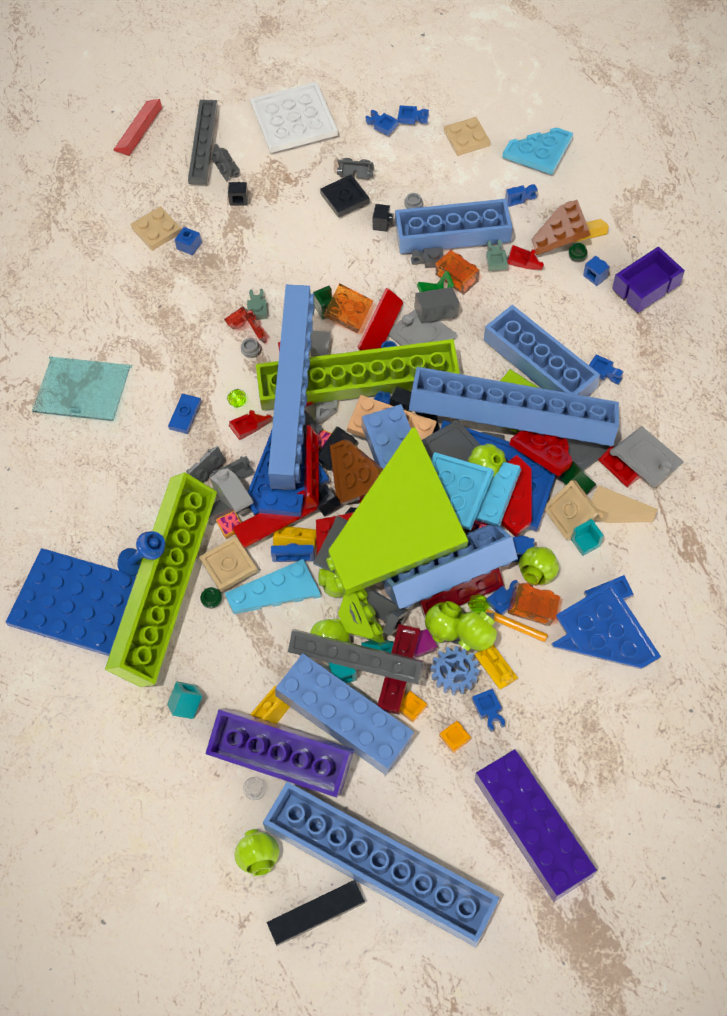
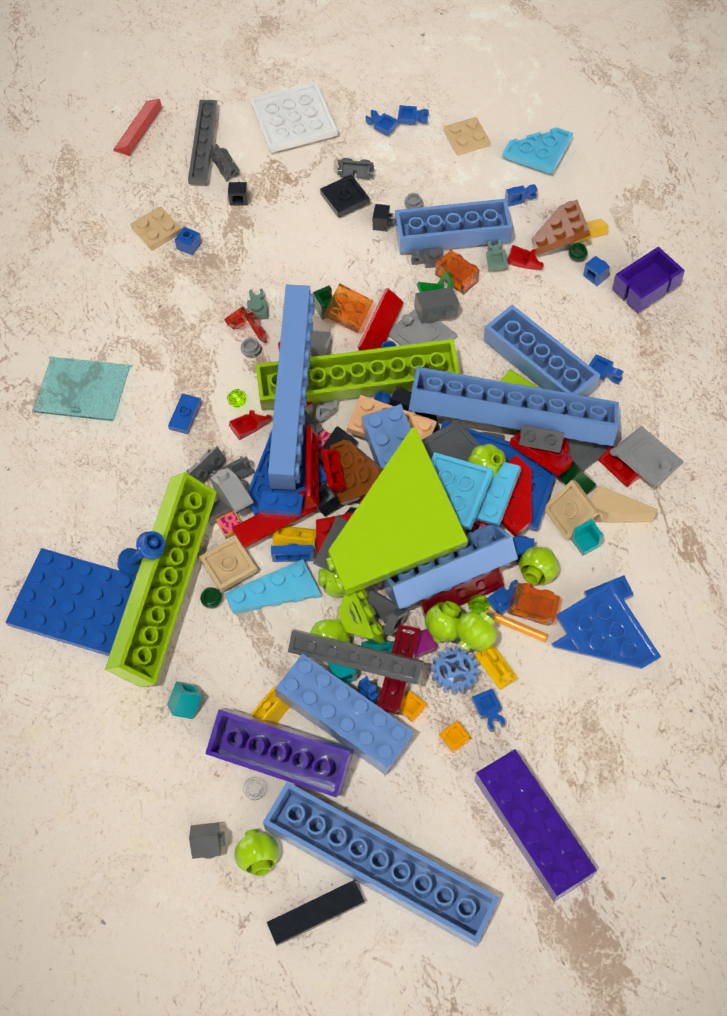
none -> dark grey brick [189,822,225,859]
none -> red slope [321,448,346,494]
none -> blue plate [358,676,379,705]
none -> dark grey hinge [519,425,564,453]

